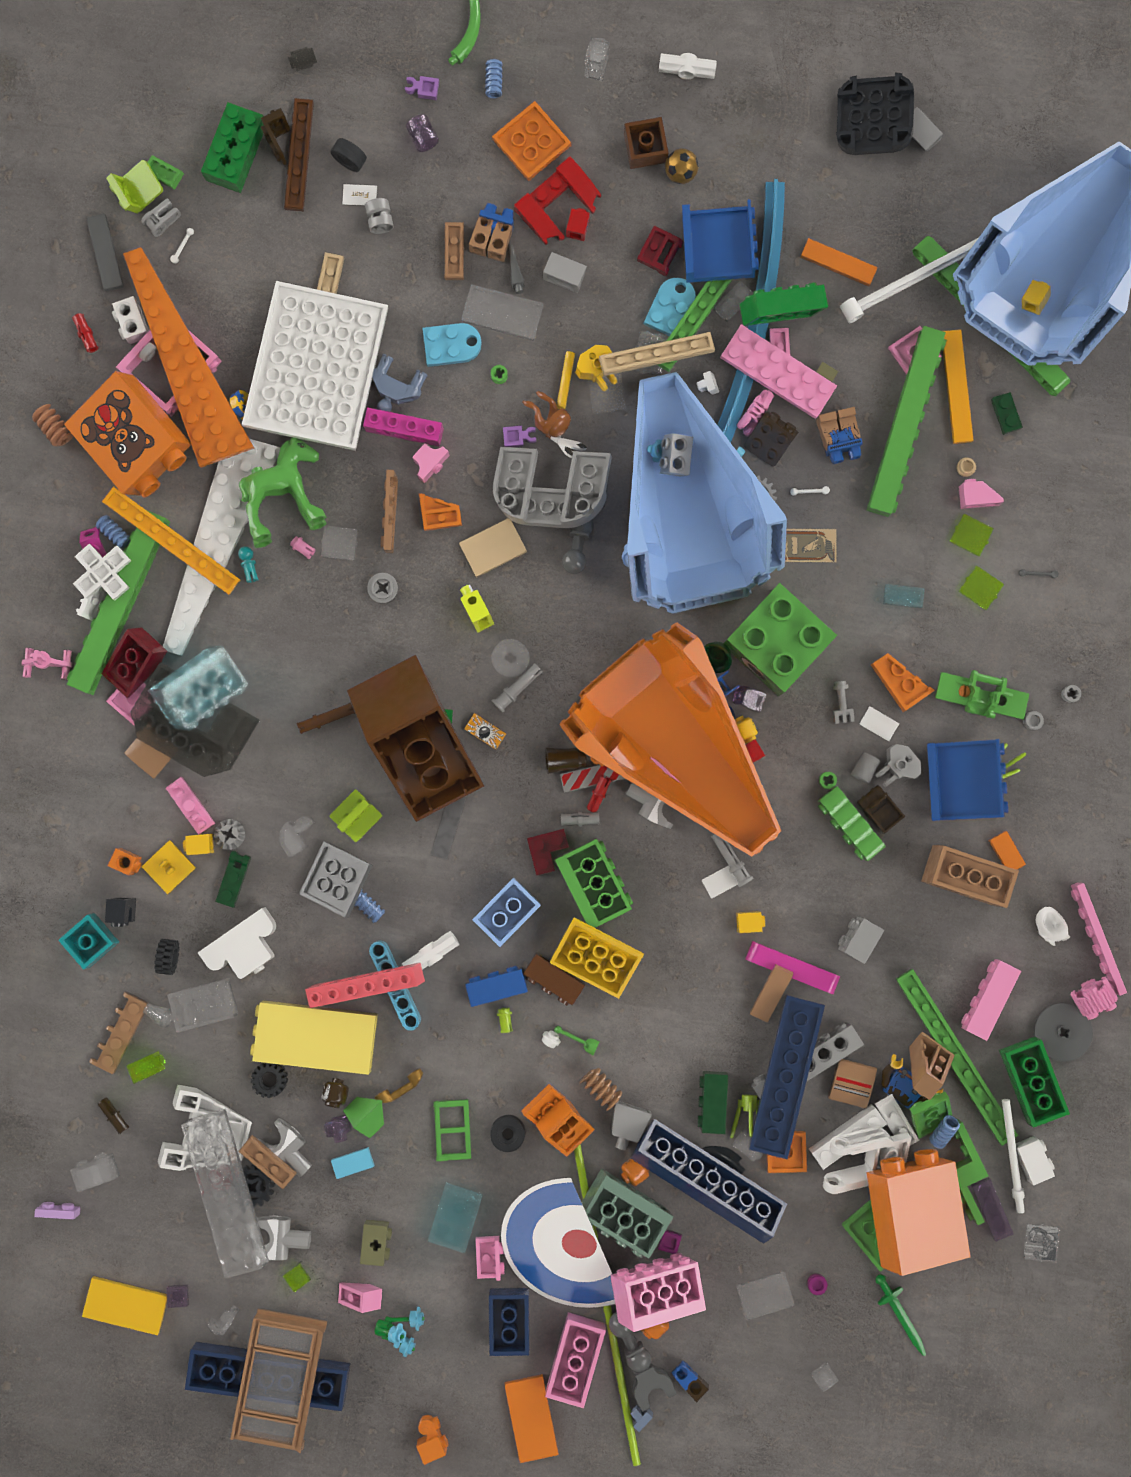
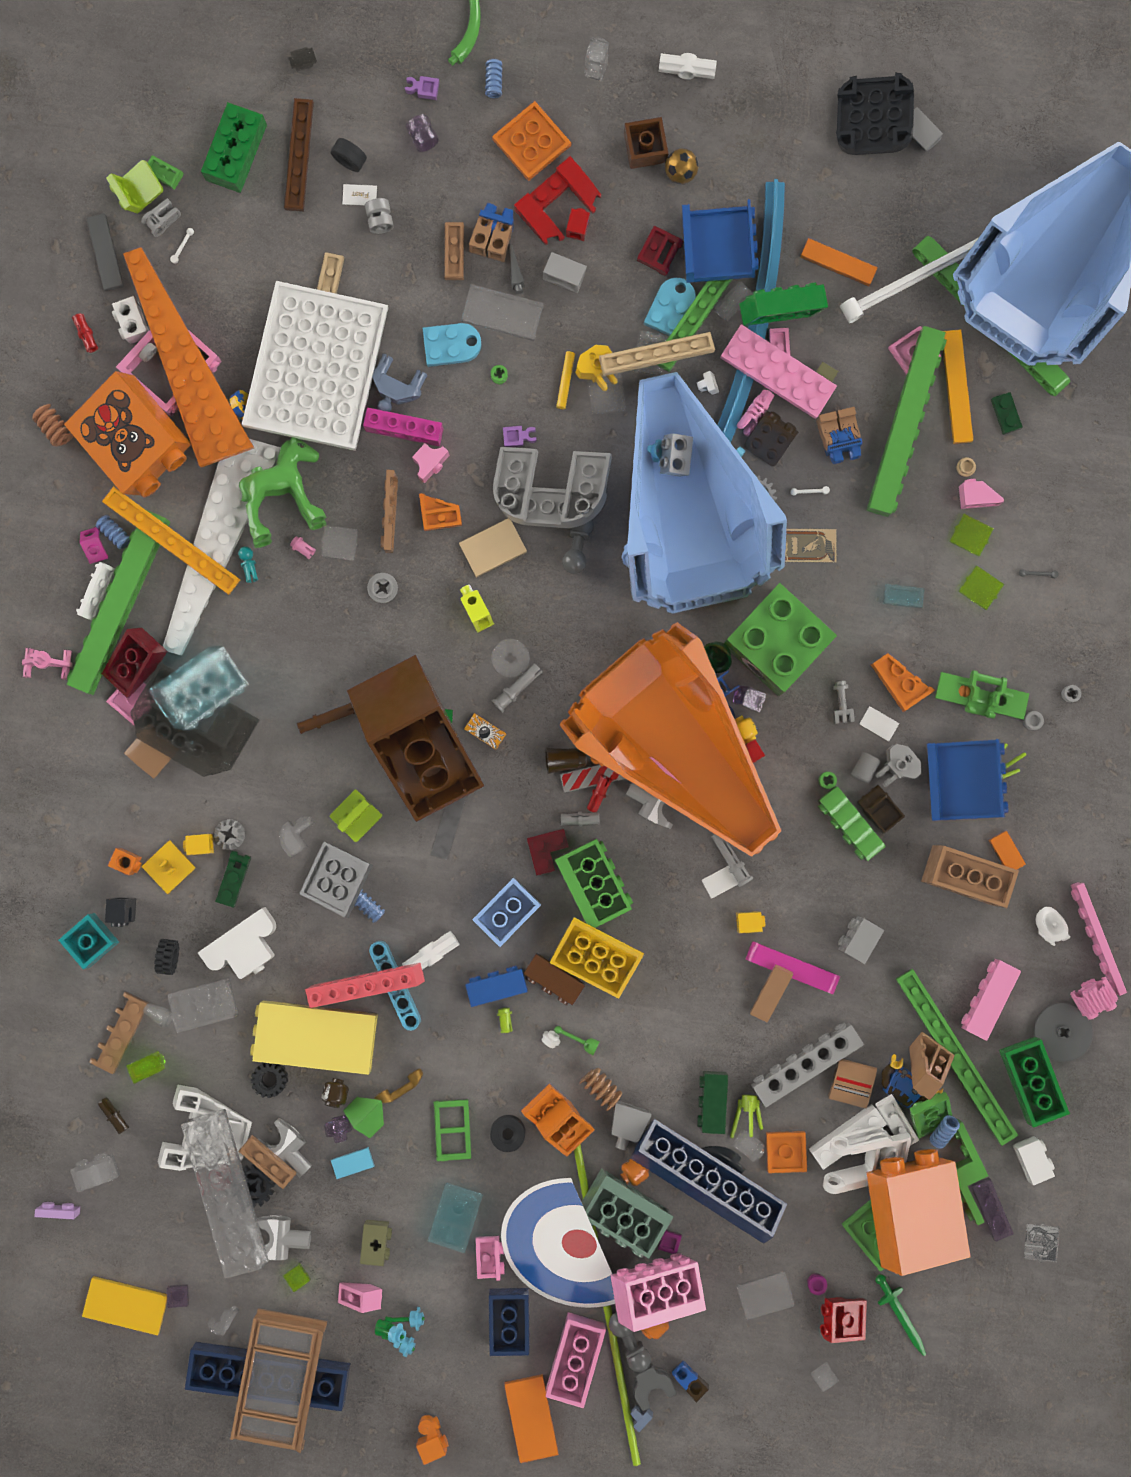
white plate [73,544,131,600] -> none
bright pink plate [166,777,216,835] -> none
dark brown bracket [261,108,291,165] -> none
dark orange hair [522,391,587,458] -> none
dark blue plate [748,995,825,1160] -> none
white bar [1002,1099,1025,1213] -> none
yellow brick [1022,280,1051,315] -> none
none -> red plate [820,1297,867,1343]

